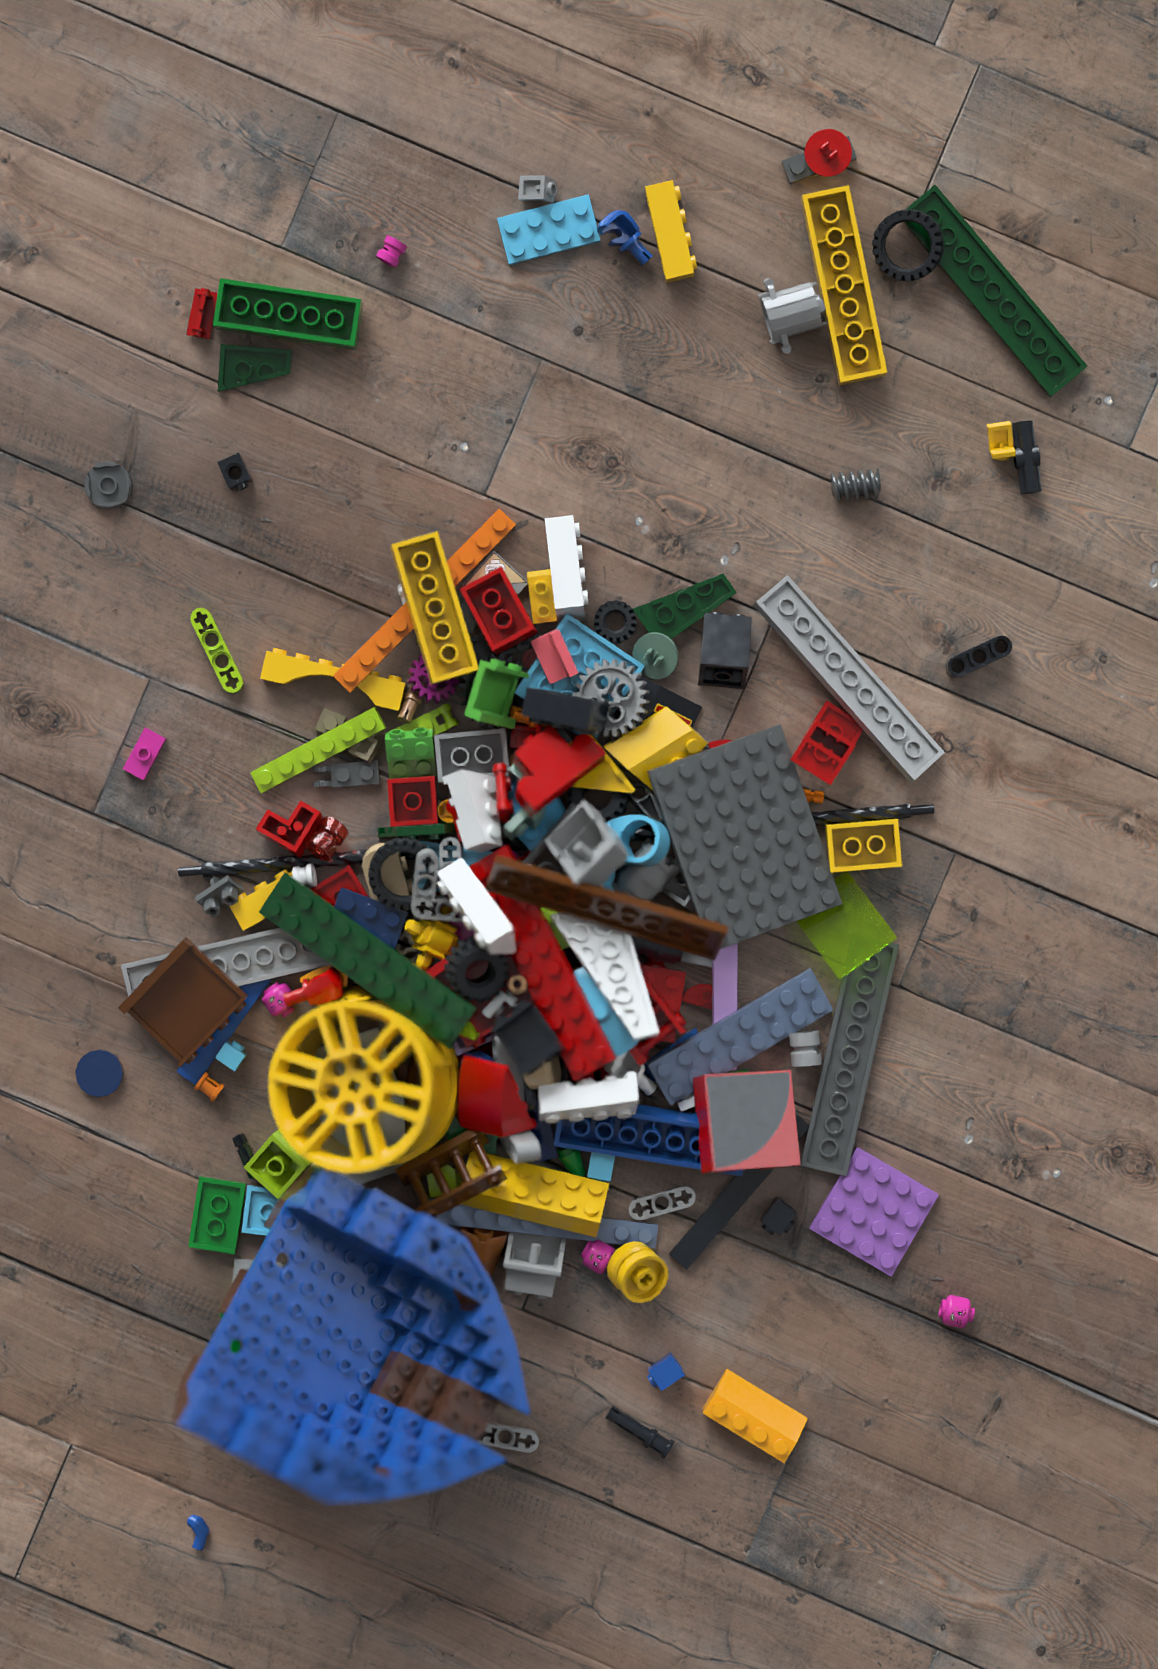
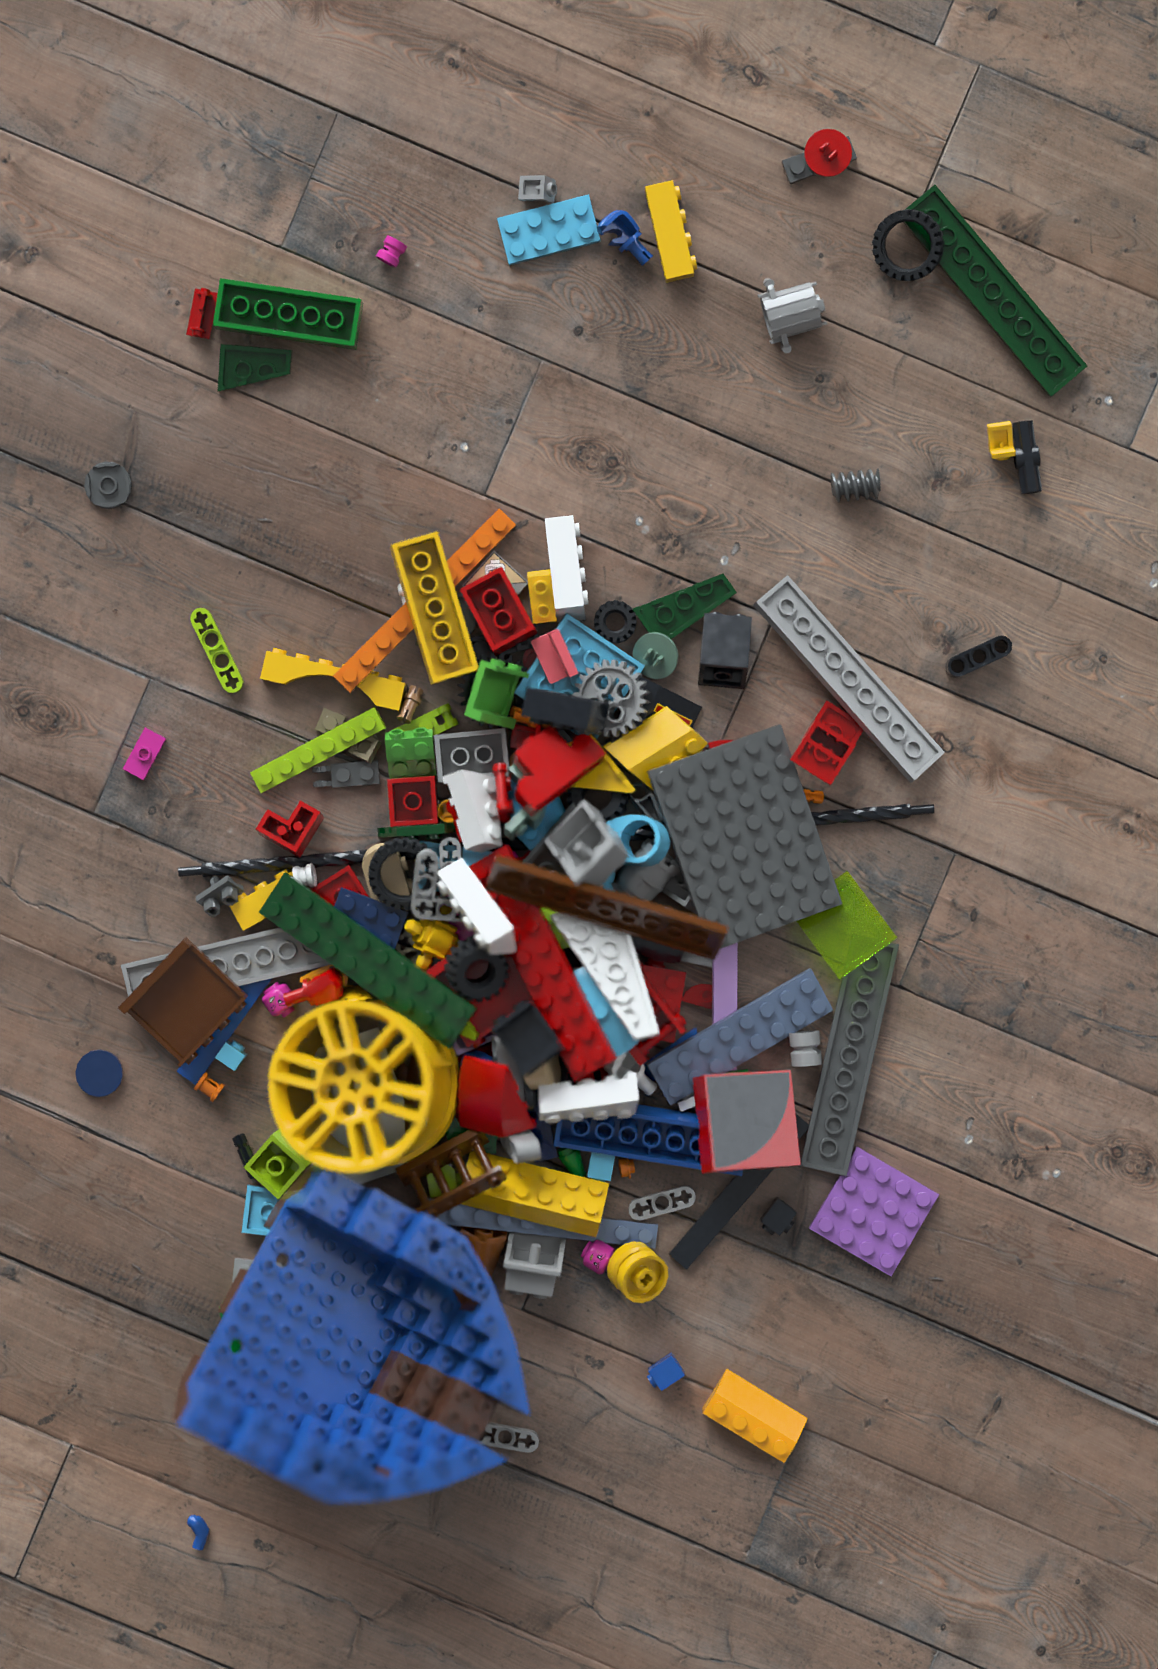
green plate [188,1176,247,1254] -> none
black brick [217,452,253,492] -> none
clear red wheel [305,816,349,861] -> none
magenta gear [407,654,459,704] -> none
light grey bracket [482,991,518,1018] -> none
medium nougat pin [508,975,527,995] -> none
black pin [605,1406,675,1459] -> none
yellow brick [801,185,887,386] -> none
yellow brick [825,819,902,873] -> none
dark pink head [938,1295,975,1328] -> none
none -> orange plate [618,1158,635,1179]

